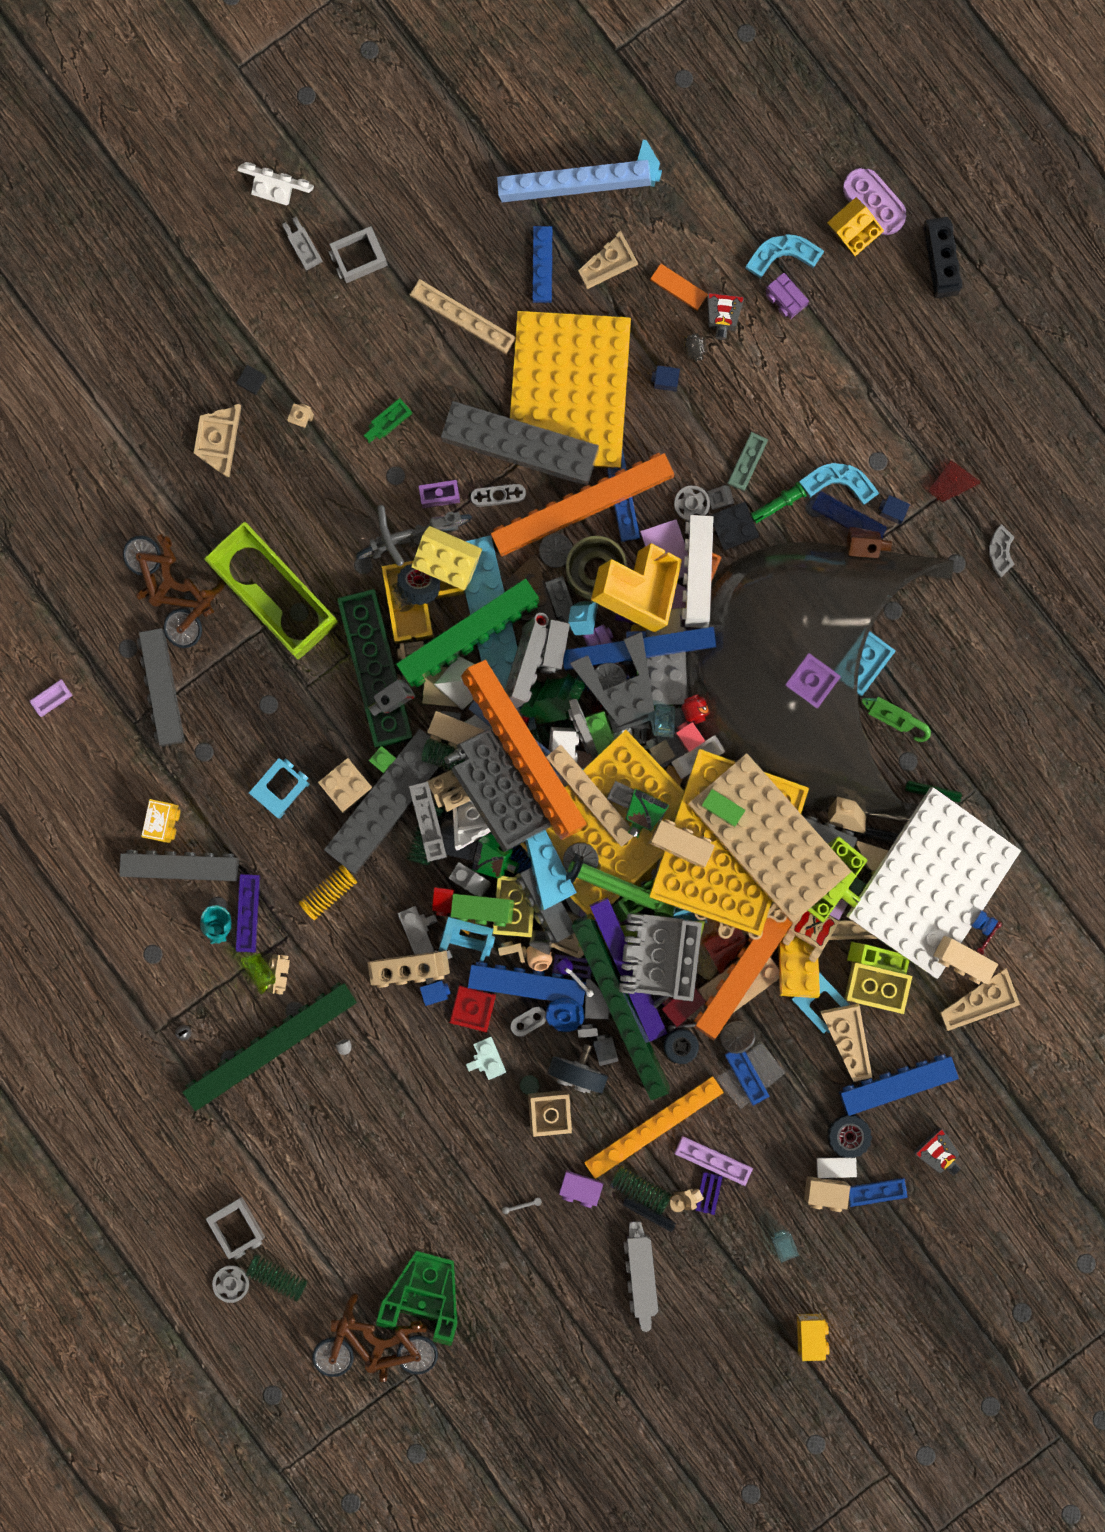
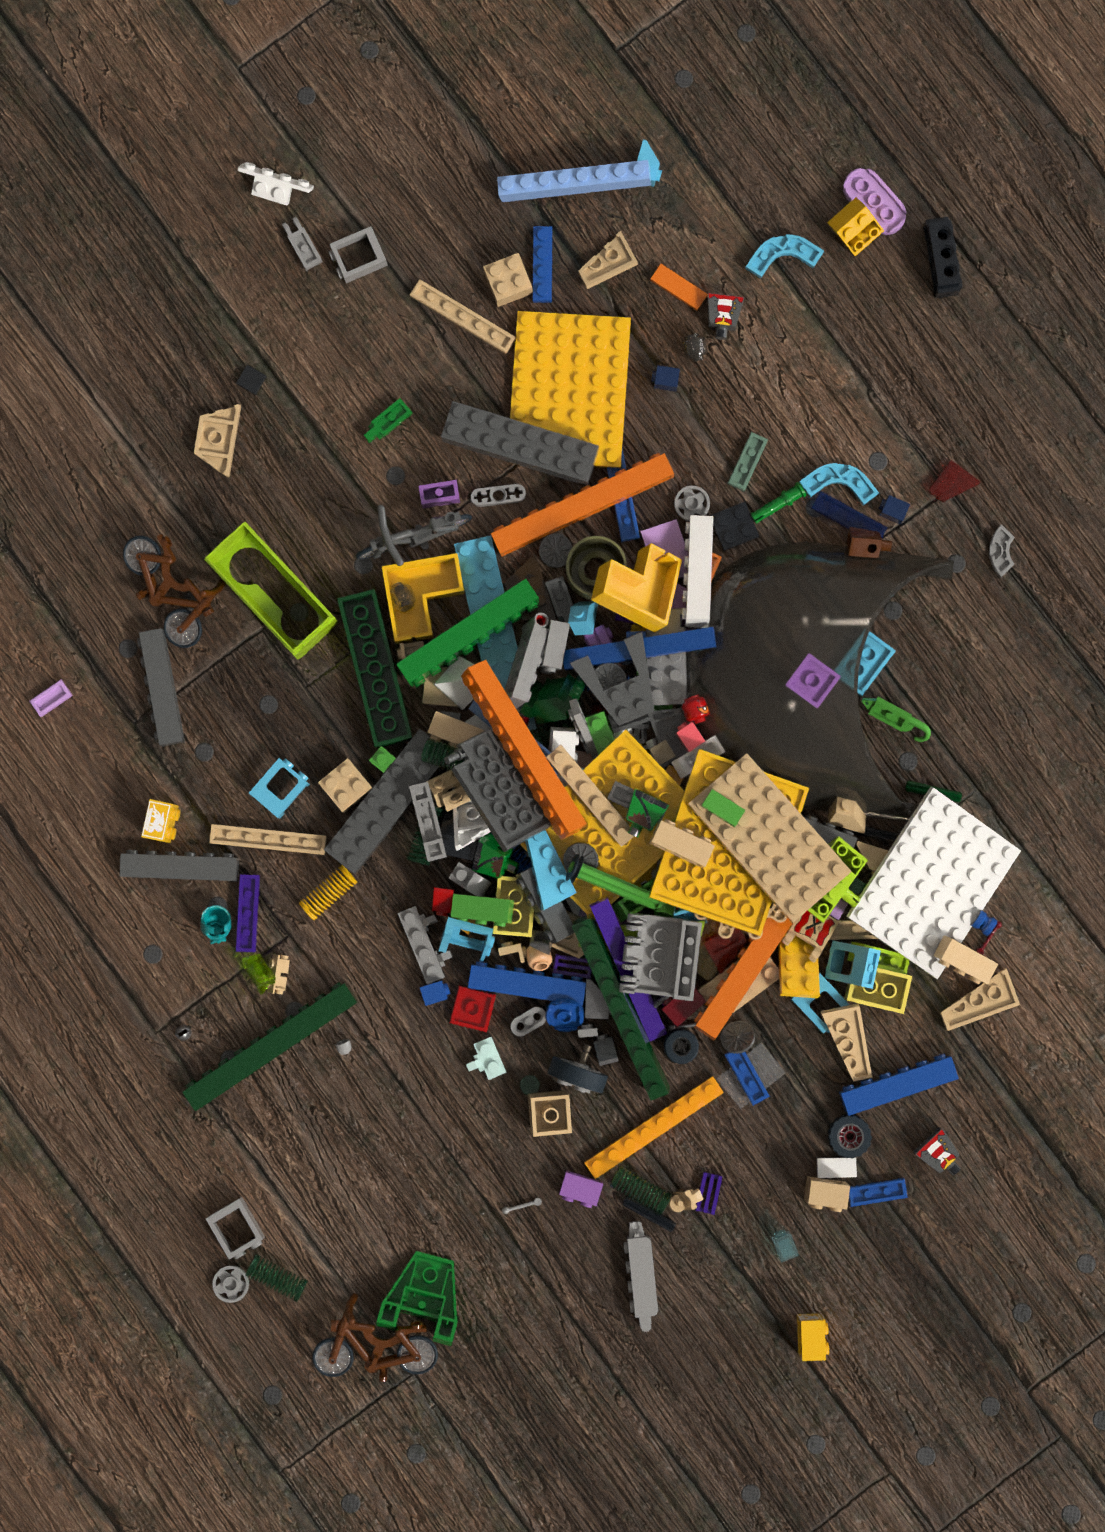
tan bracket [288,404,314,428] -> none
tan brick [367,950,450,988] -> none
dark grey torso [368,680,415,716] -> none
black wheel [397,563,440,605] -> none
light yellow brick [412,526,482,590] -> none
hinge [556,957,594,997] -> none
clear light blue slope [652,704,675,738] -> none
lavender tile [674,1136,753,1186] -> none
flat silver slope [707,485,734,510] -> none
medium lavender brick [766,273,809,319] -> none
none -> tan plate [209,824,327,855]
none -> tan brick [483,253,533,307]
none -> medium azure window [825,941,881,989]

